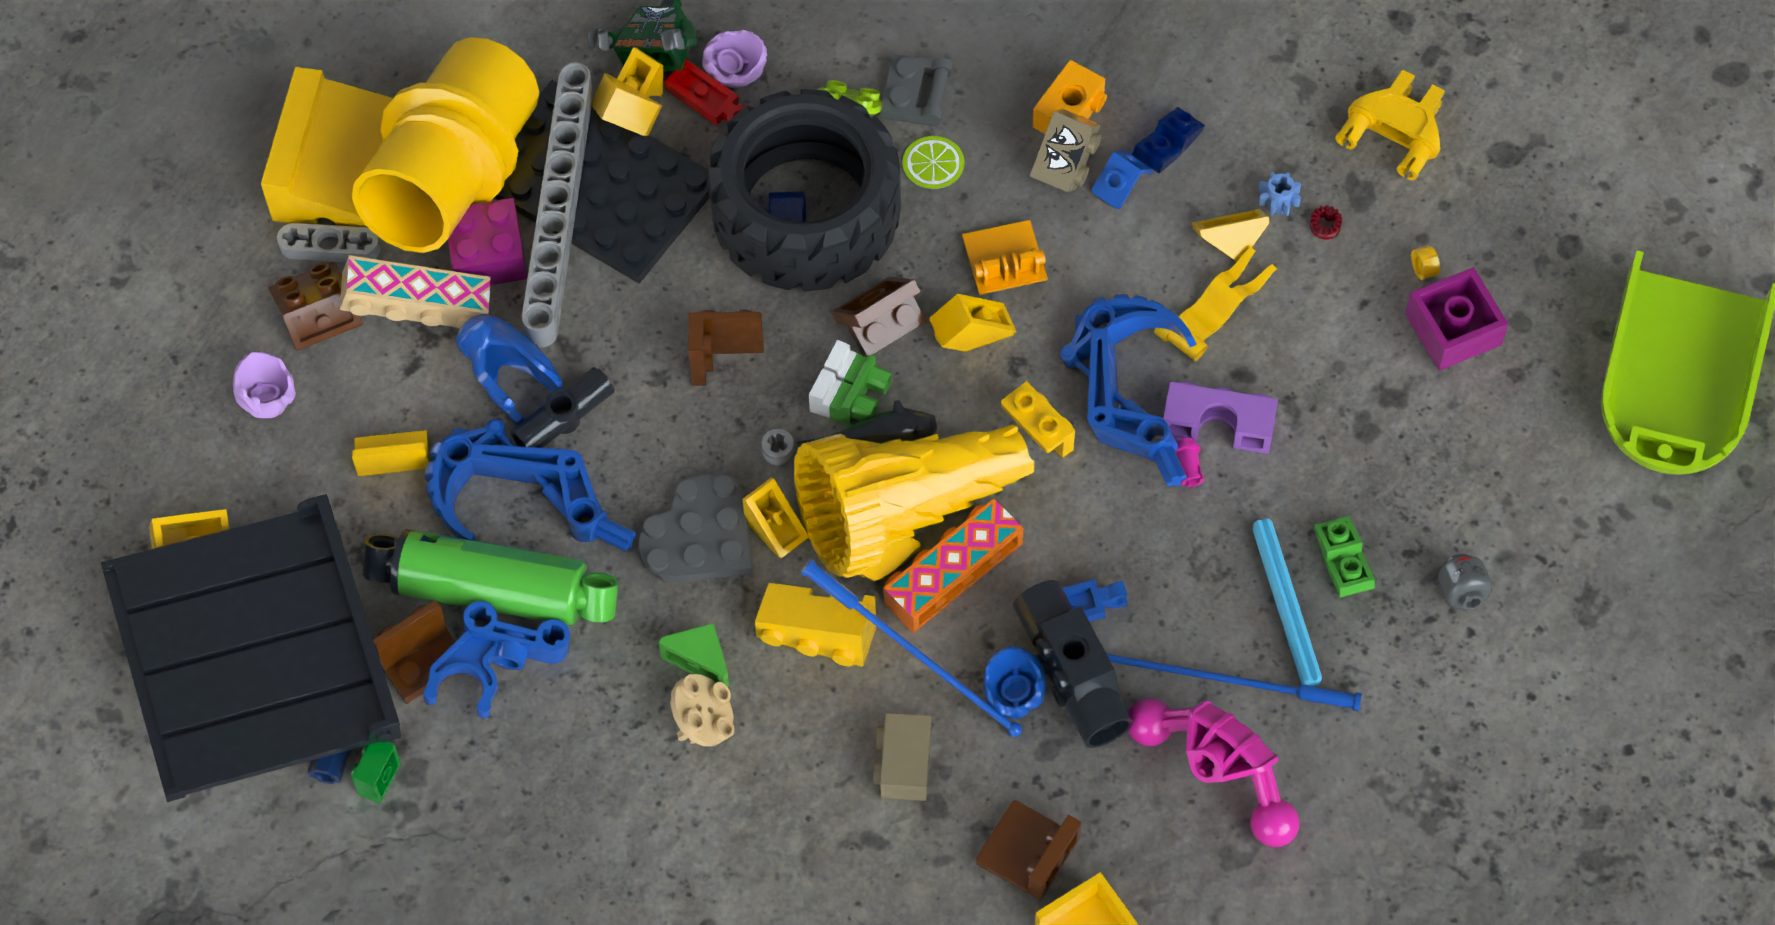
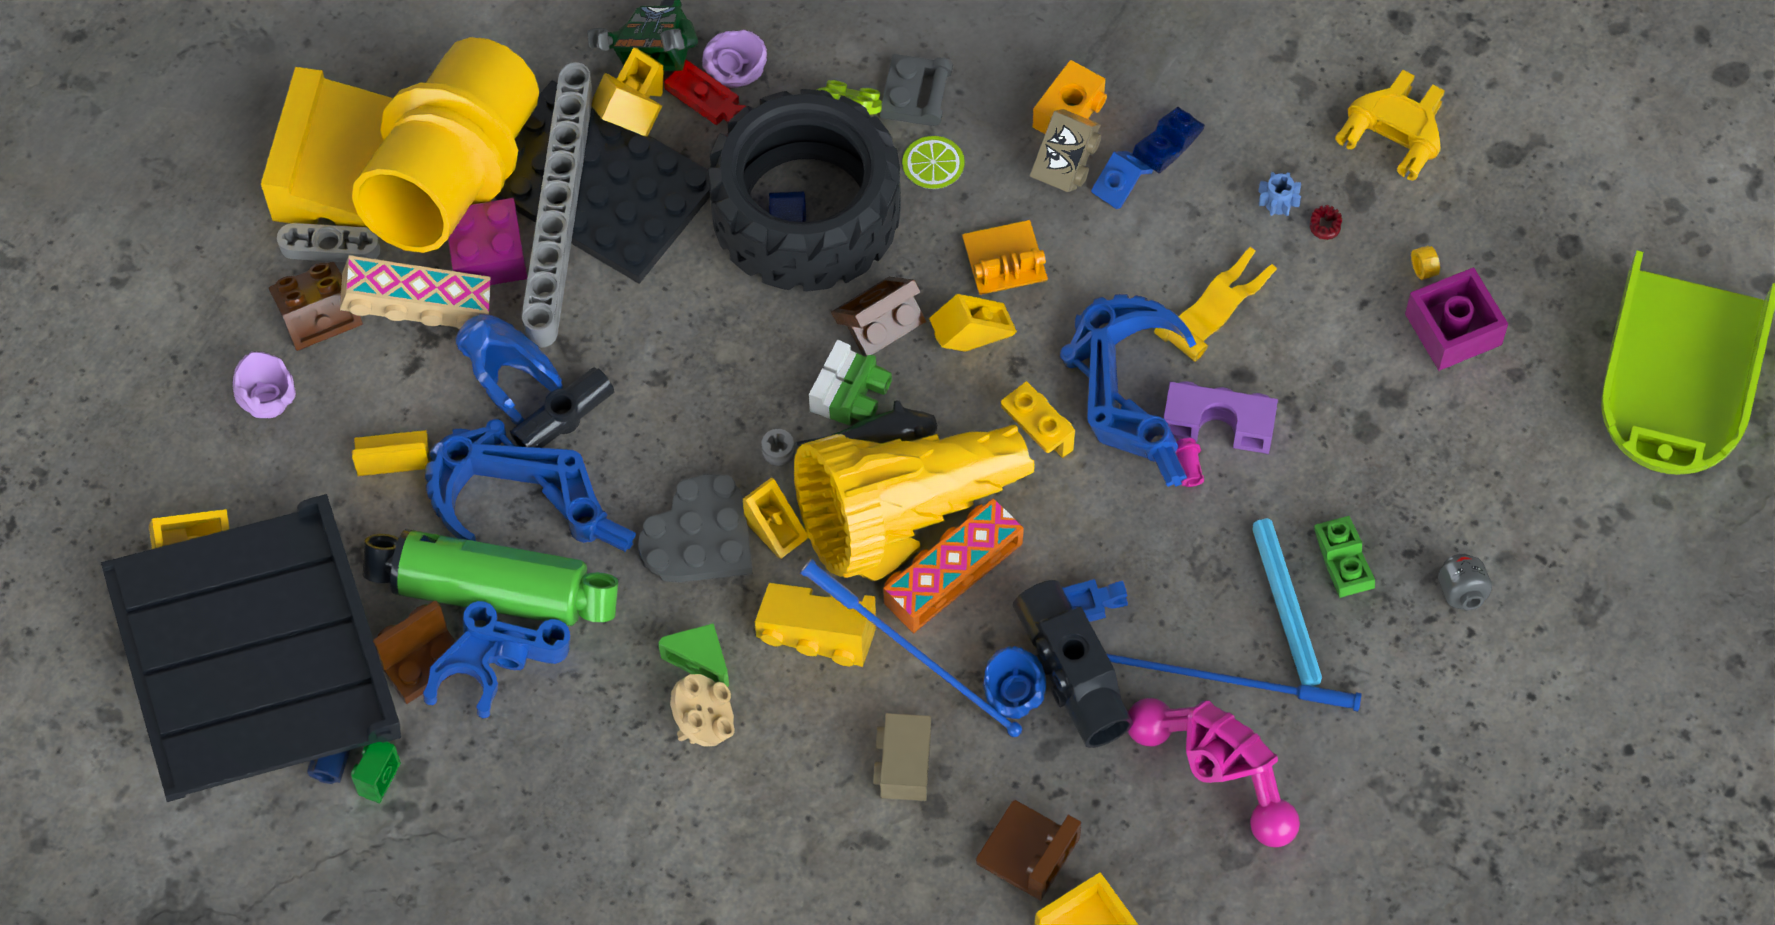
reddish brown bracket [688,309,764,386] -> none
yellow slope [1192,209,1269,261] -> none

